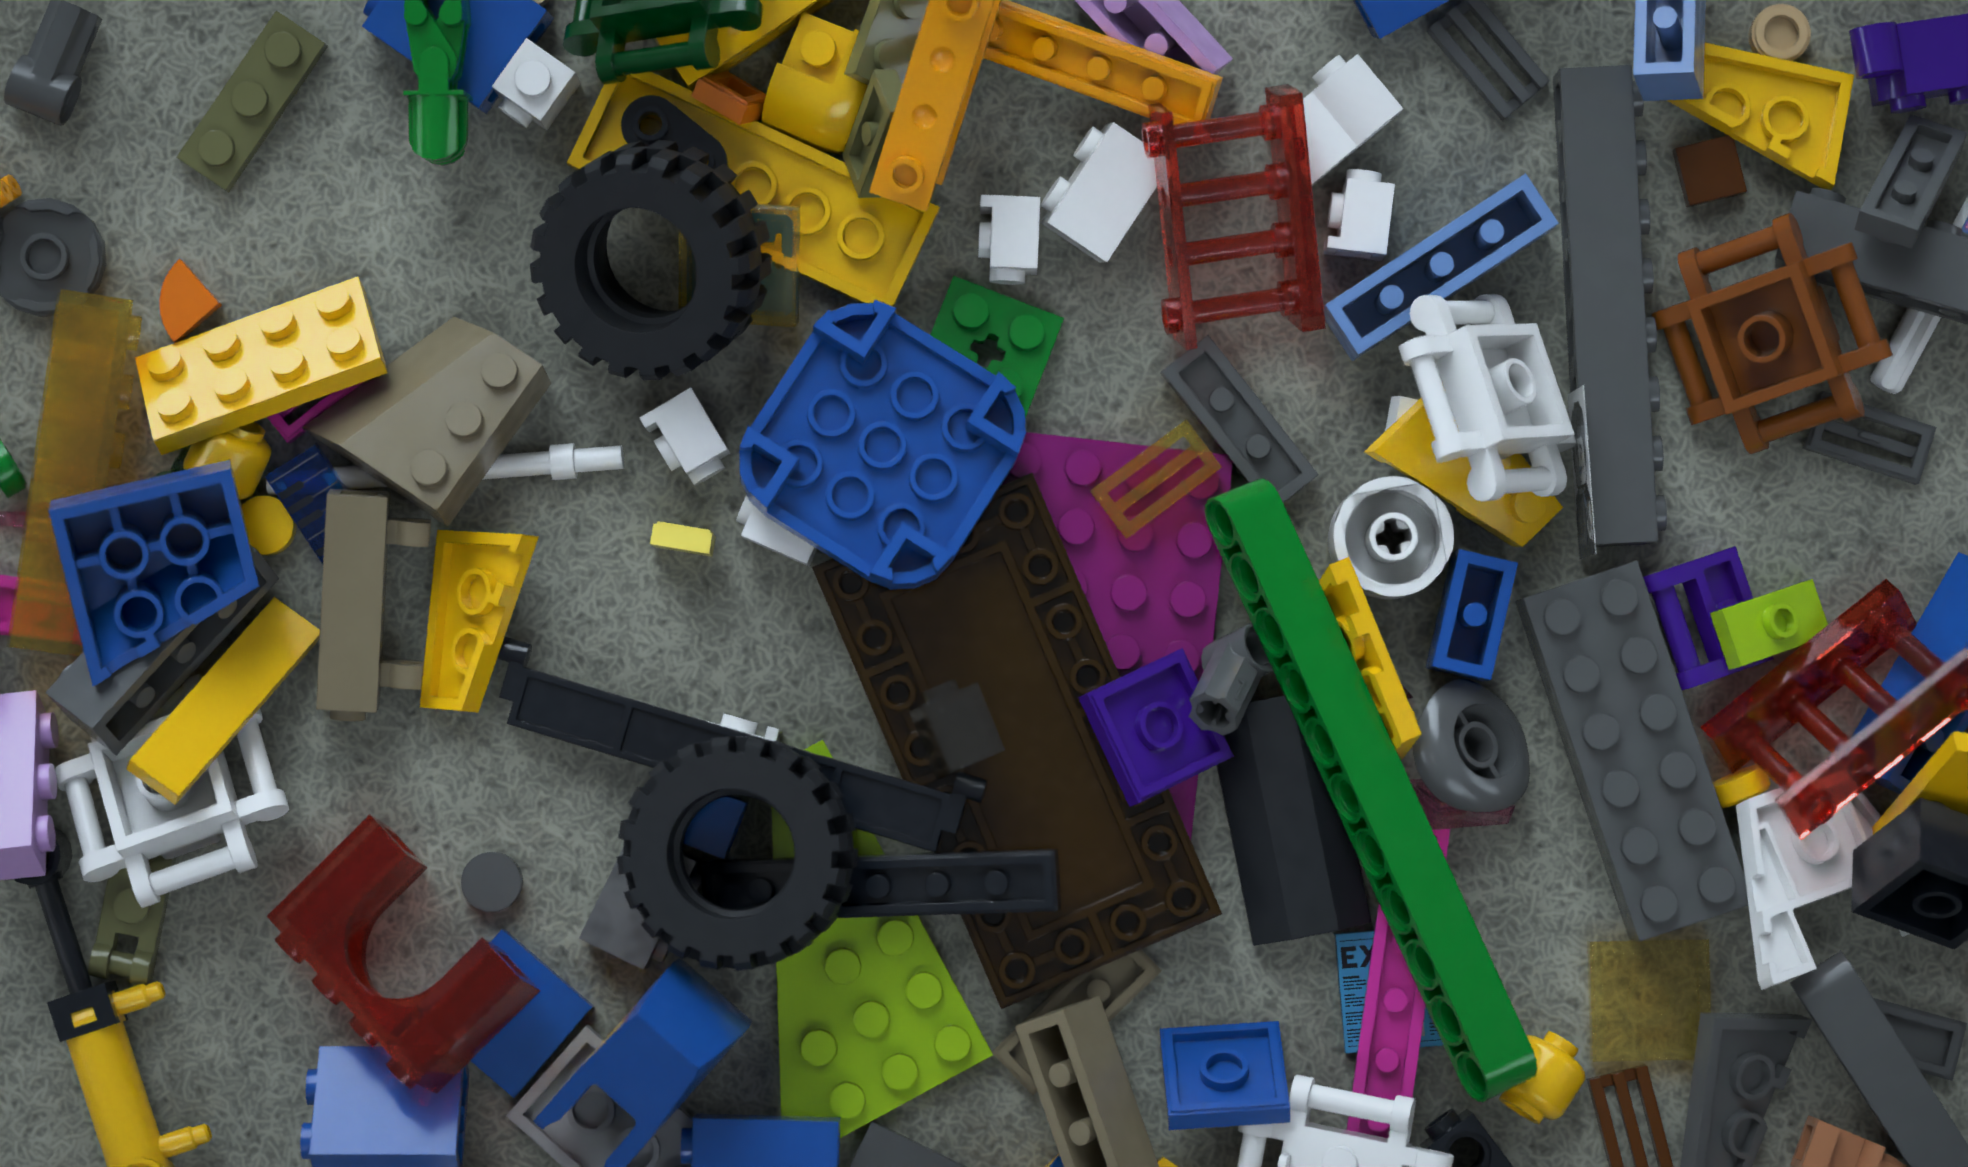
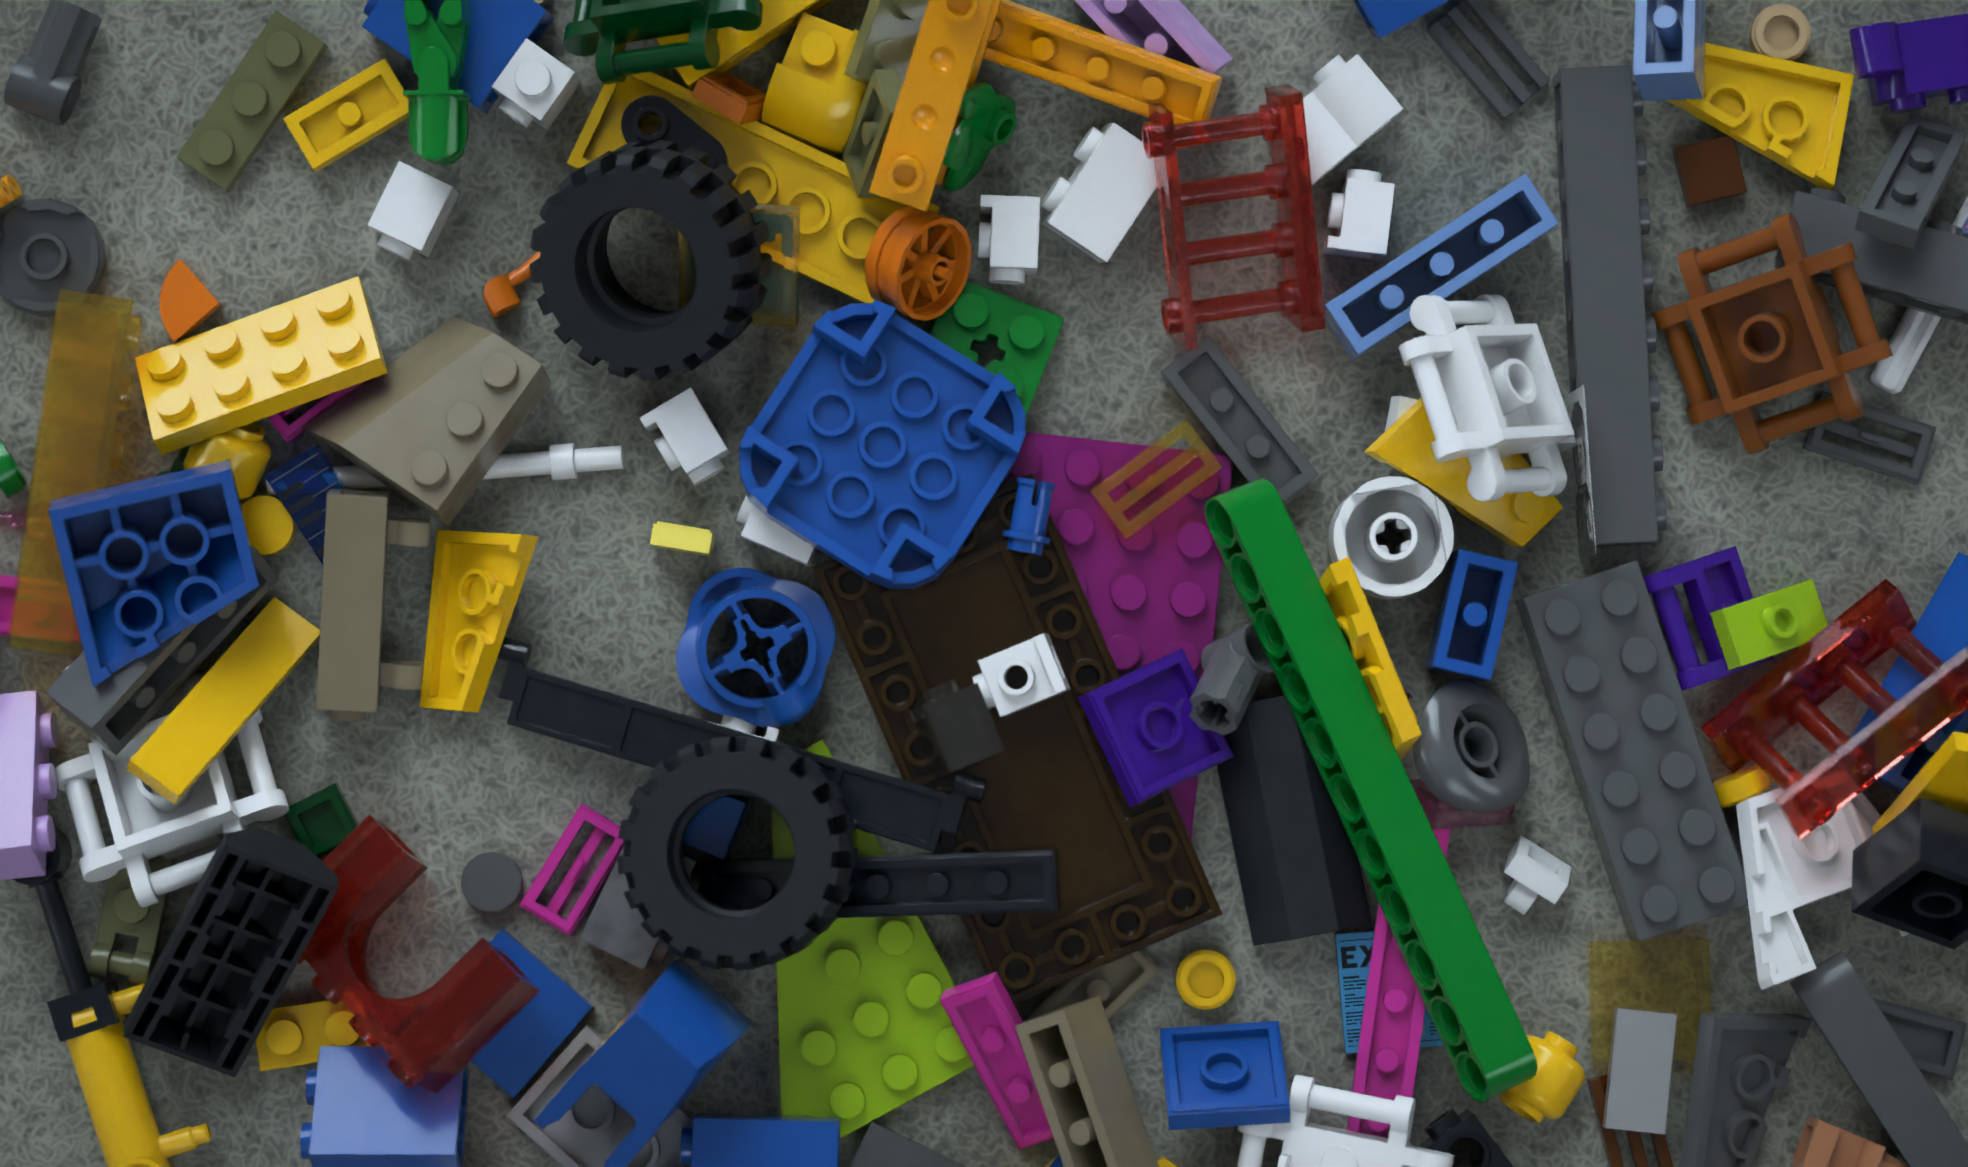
none -> black piece [123,828,338,1077]
none -> yellow plate [256,993,380,1071]
none -> yellow plate [283,58,408,172]
none -> dark green tile [285,783,364,859]
none -> white brick [368,161,459,260]
none -> orange hand [483,251,540,318]
none -> dark pink tile [519,803,624,936]
none -> blue piece [676,568,835,727]
none -> orange wheel [865,206,972,321]
none -> dark pink tile [940,972,1054,1150]
none -> green plate [942,82,1017,192]
none -> white brick [972,633,1071,717]
none -> blue pin [1003,477,1056,555]
none -> yellow tile [1175,949,1236,1010]
none -> white tile [1504,836,1571,915]
none -> light grey tile [1602,1007,1677,1135]

